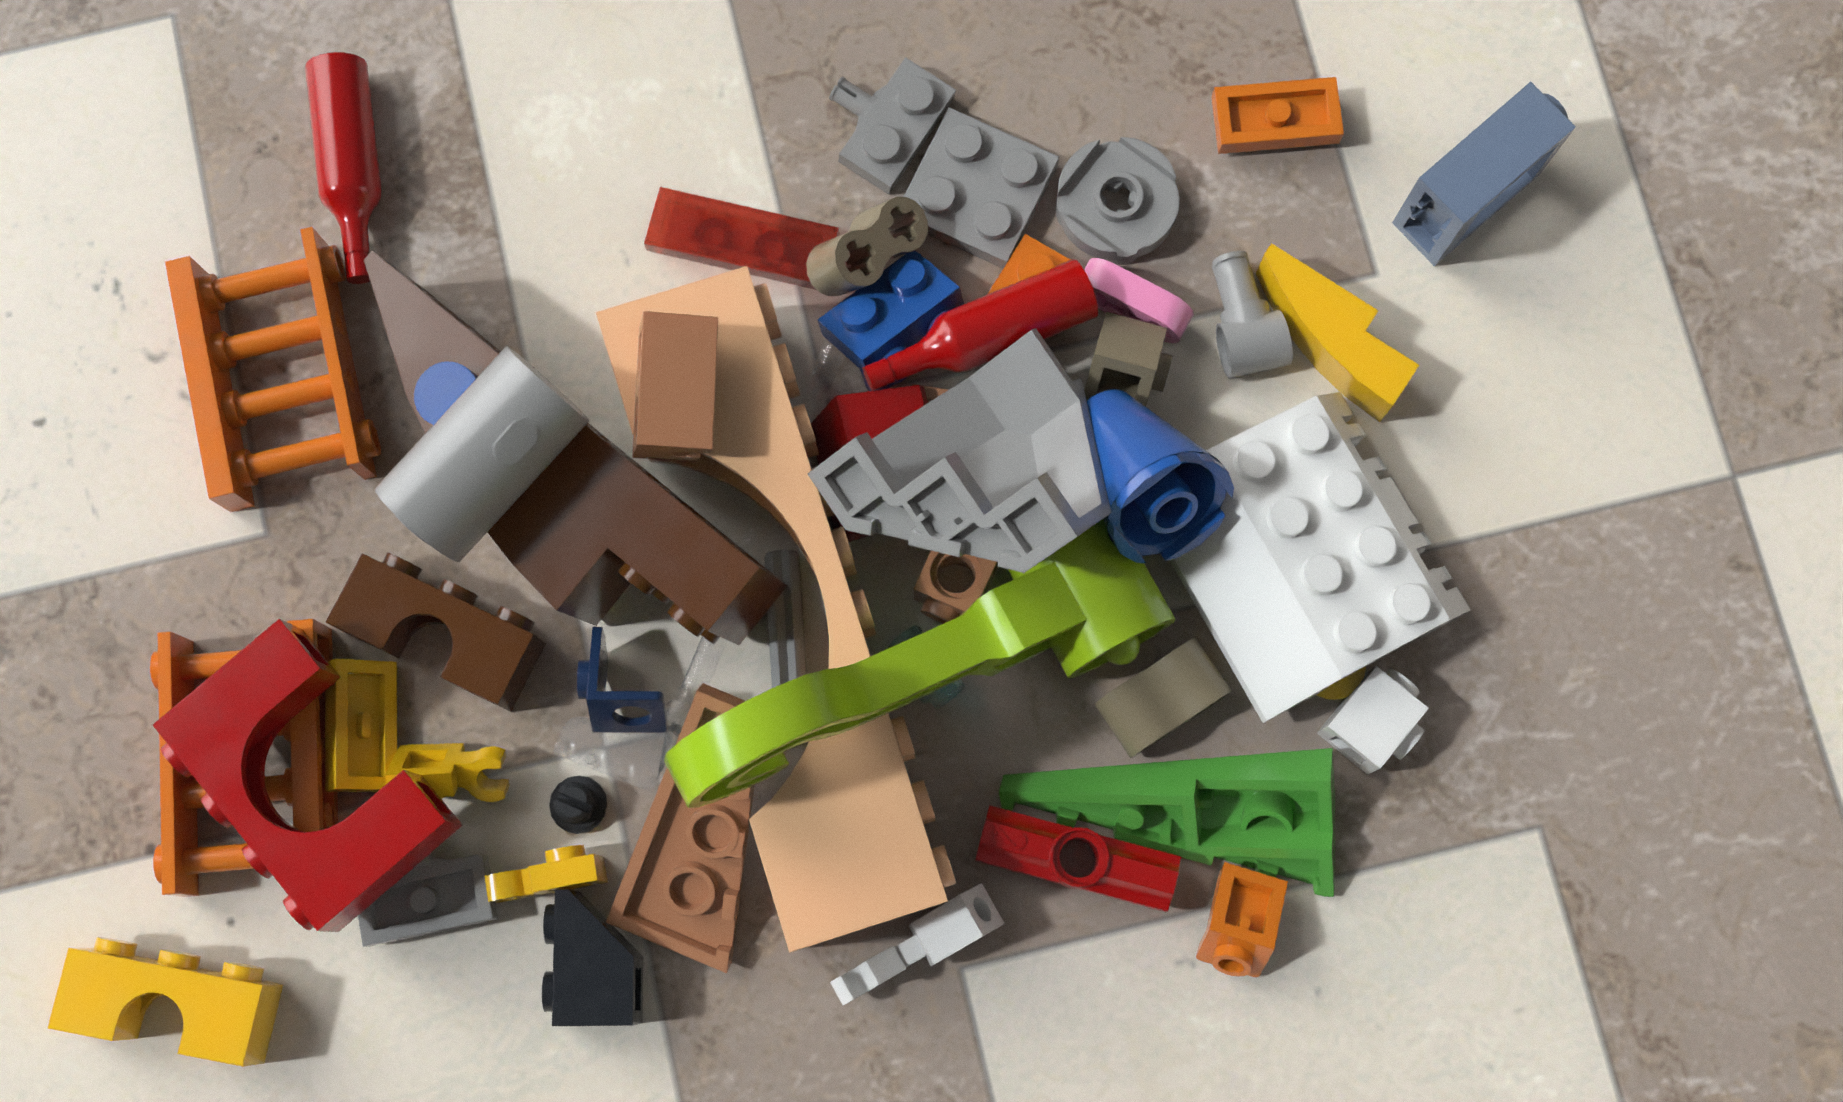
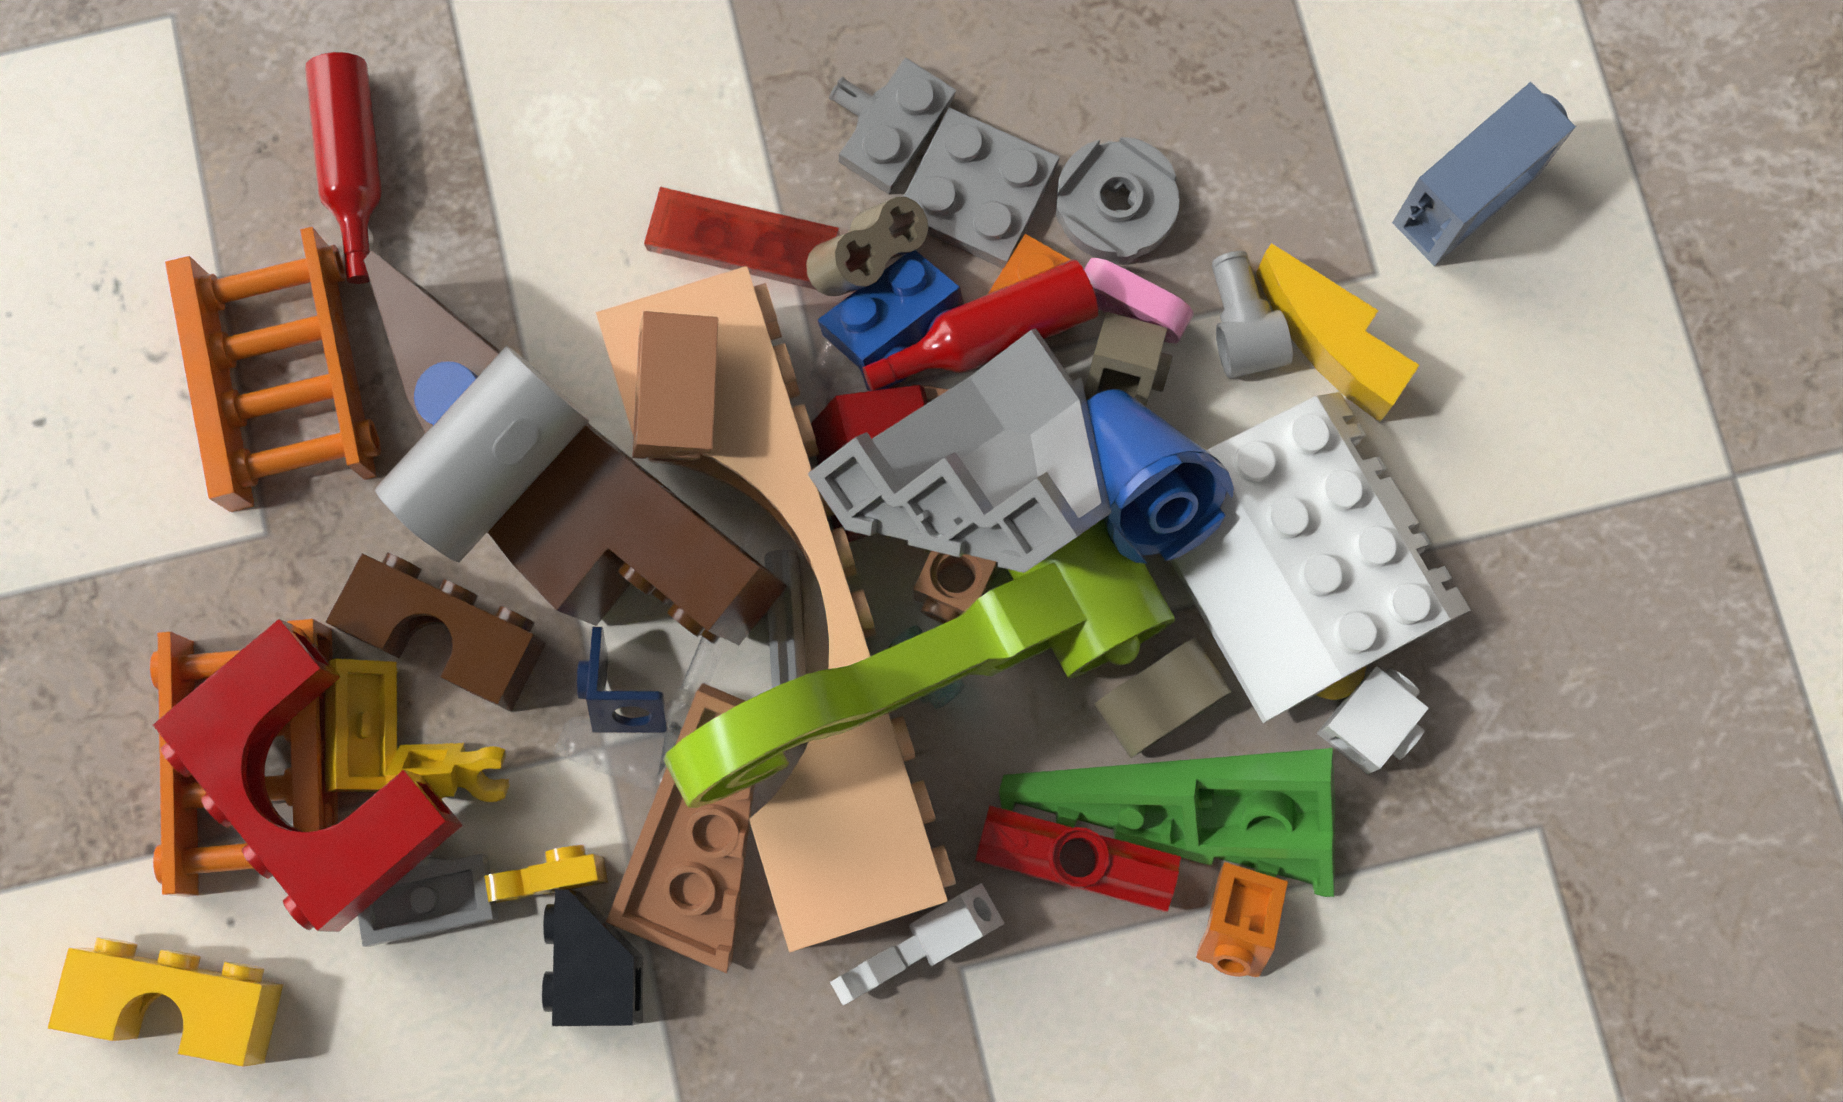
black piece [549,775,608,834] -> none
orange plate [1211,77,1344,154] -> none

